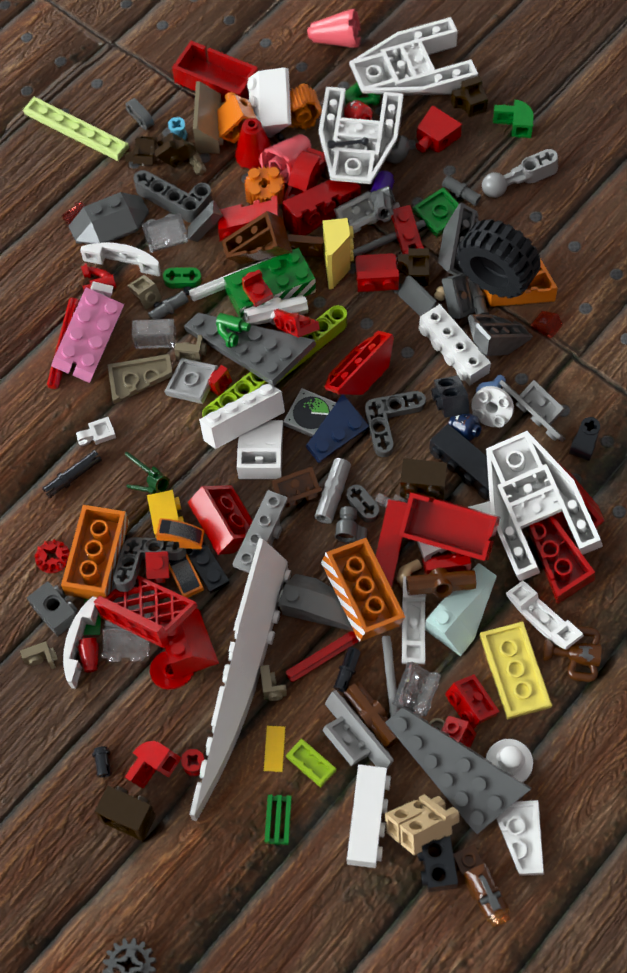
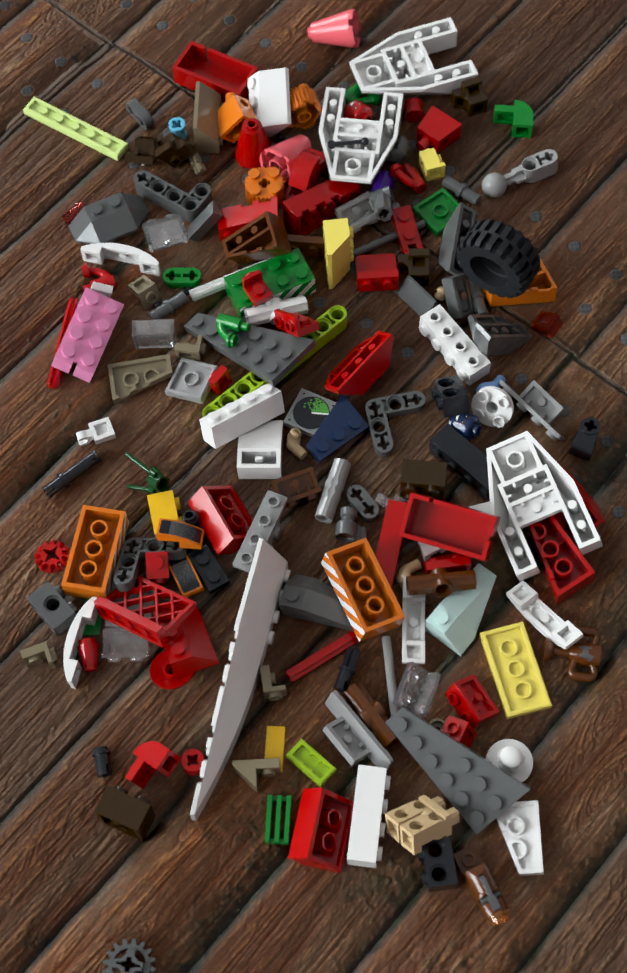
none -> black pin [181,510,200,528]
none -> dark tan slope [232,758,281,793]
none -> tan arm [286,428,308,460]
none -> red slope [288,788,354,873]
none -> red plant [389,163,427,194]
none -> red wheel [404,98,425,122]
none -> light yellow brick [419,148,446,182]

